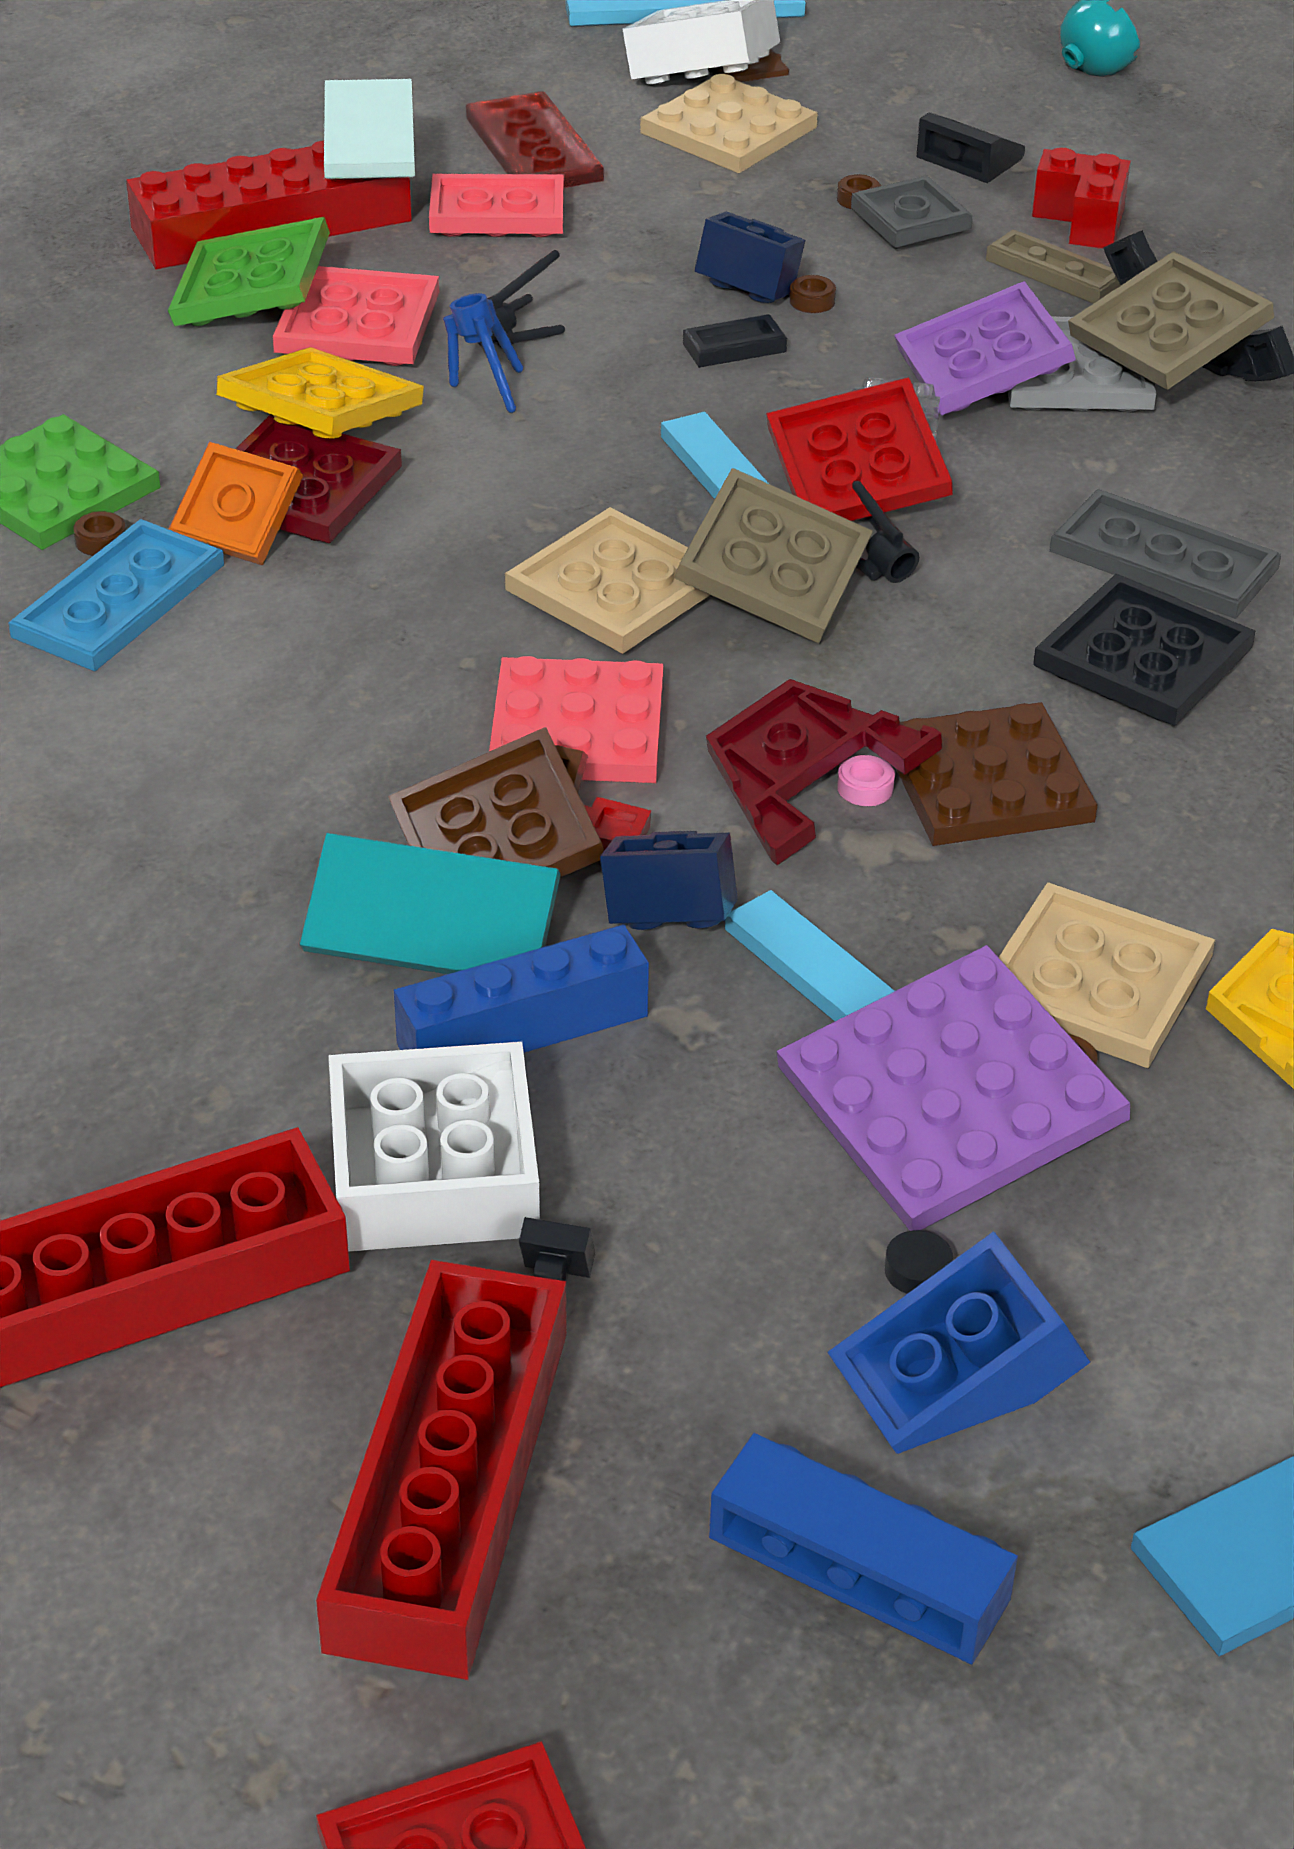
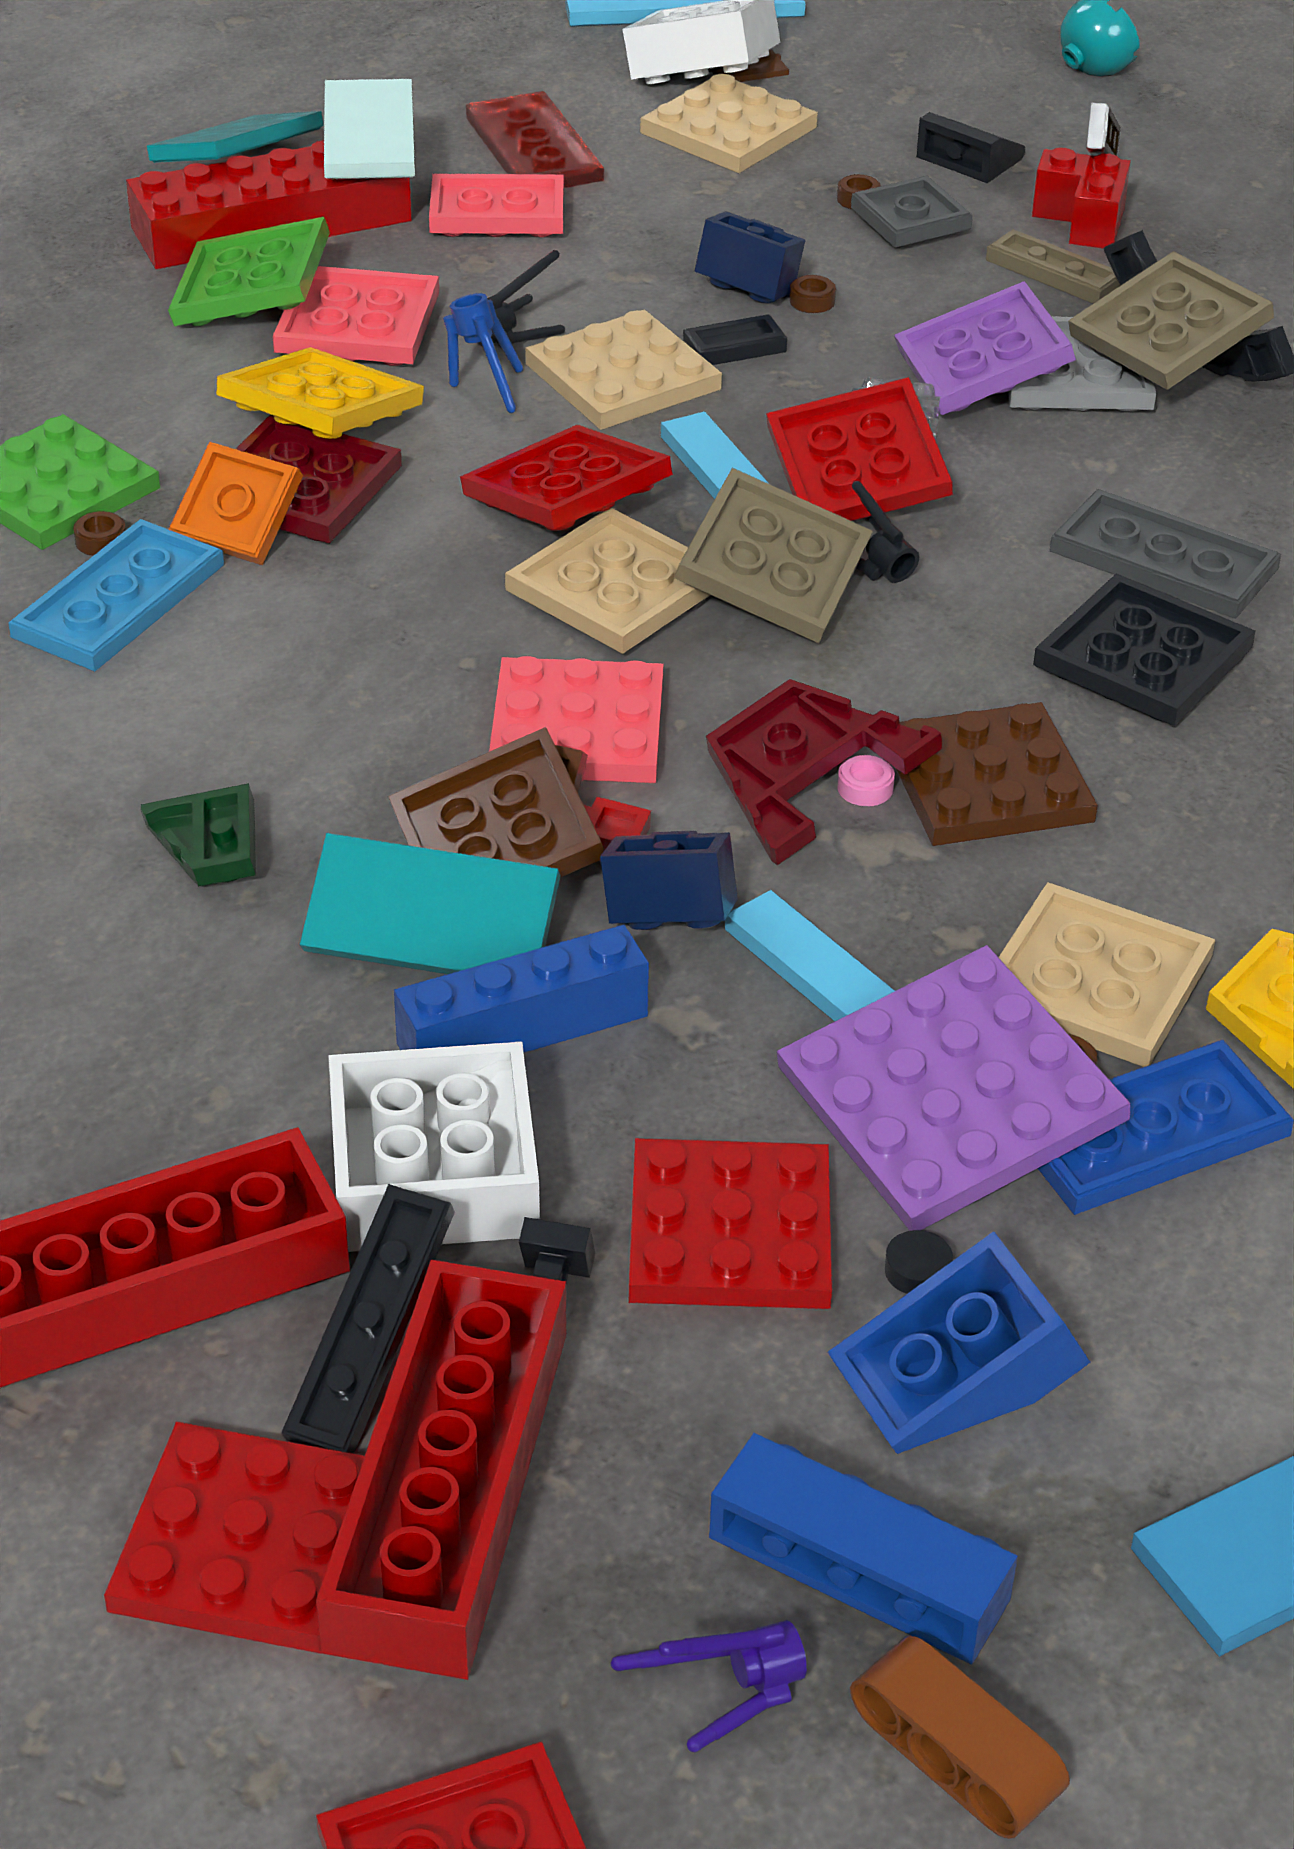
none -> red plate [104,1421,364,1654]
none -> dark green wing [141,783,256,887]
none -> teal tile [147,111,324,163]
none -> black tile [281,1184,455,1454]
none -> red plate [460,424,673,531]
none -> tan plate [525,309,722,430]
none -> dark purple plant [611,1620,807,1752]
none -> red plate [629,1138,832,1309]
none -> dark orange beam [850,1636,1070,1839]
none -> blue tile [1038,1040,1294,1215]
none -> tile [1087,103,1121,157]

